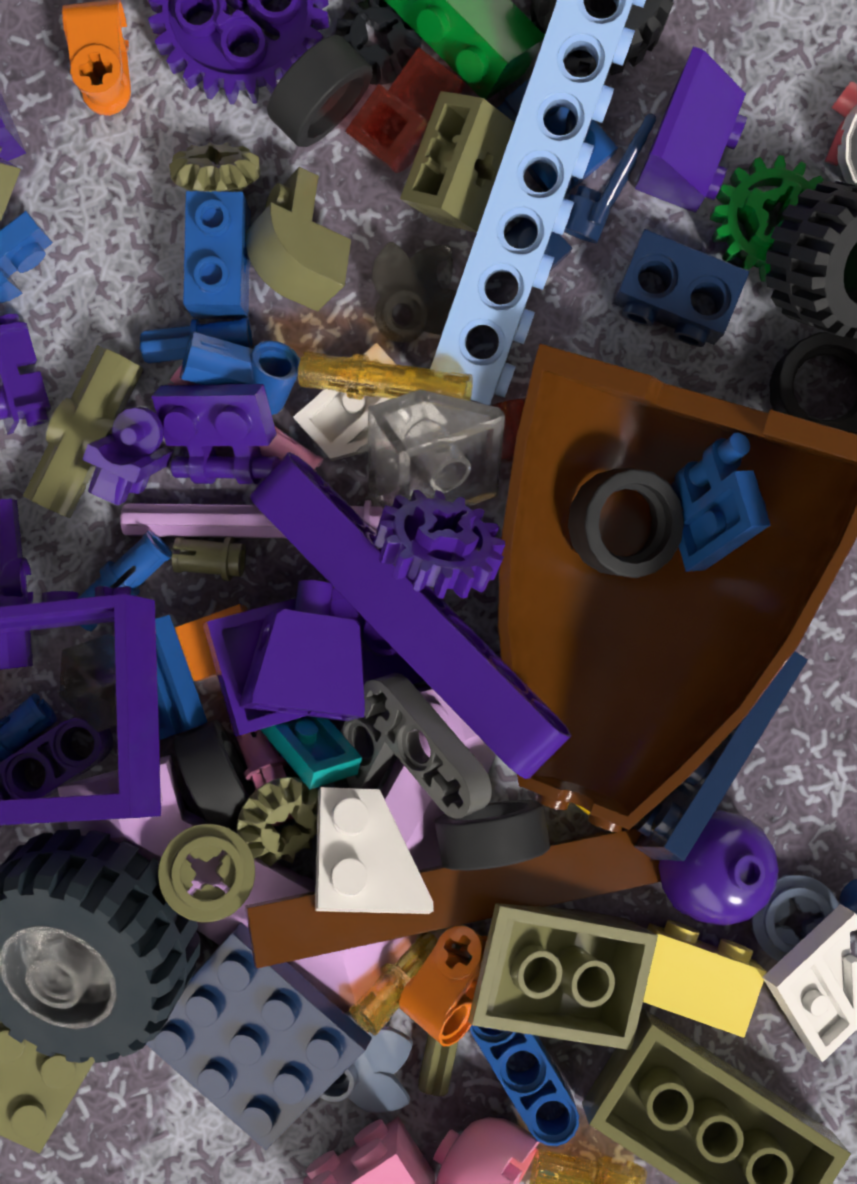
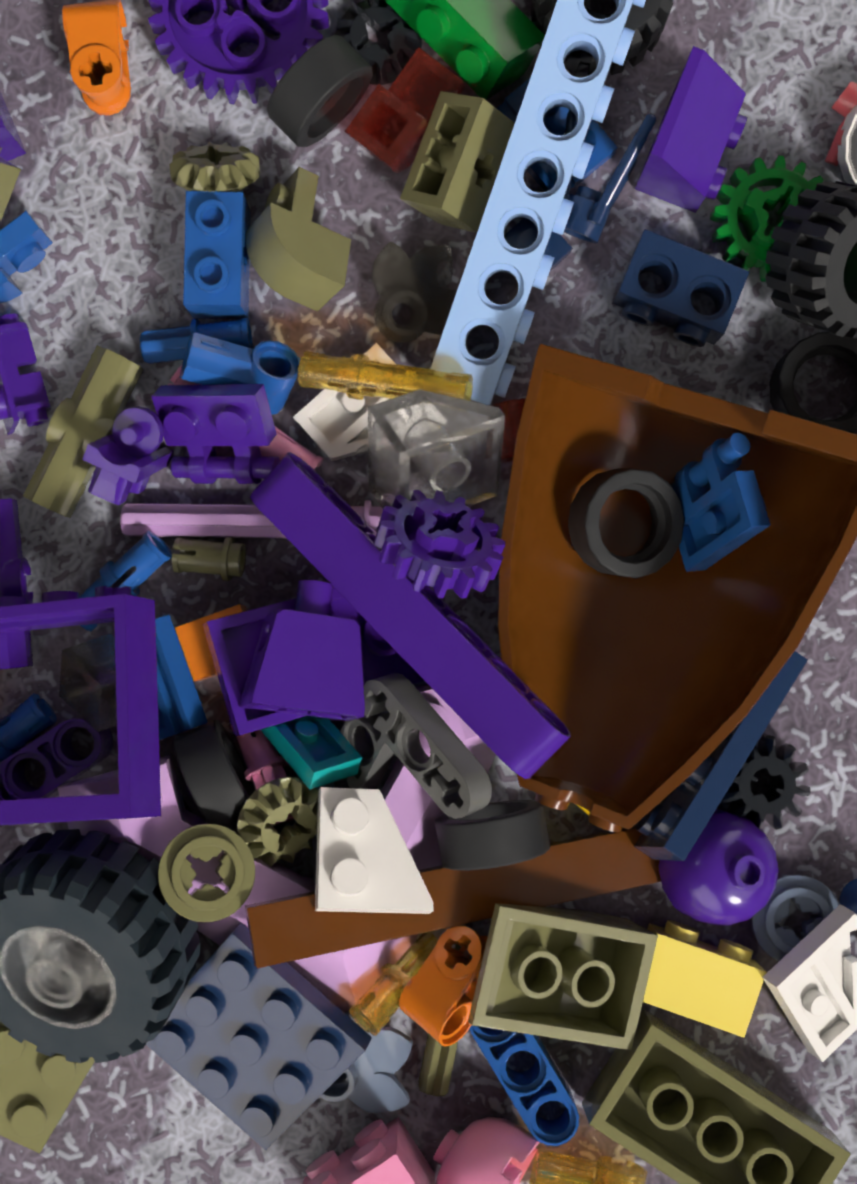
none -> black gear [720,734,811,830]

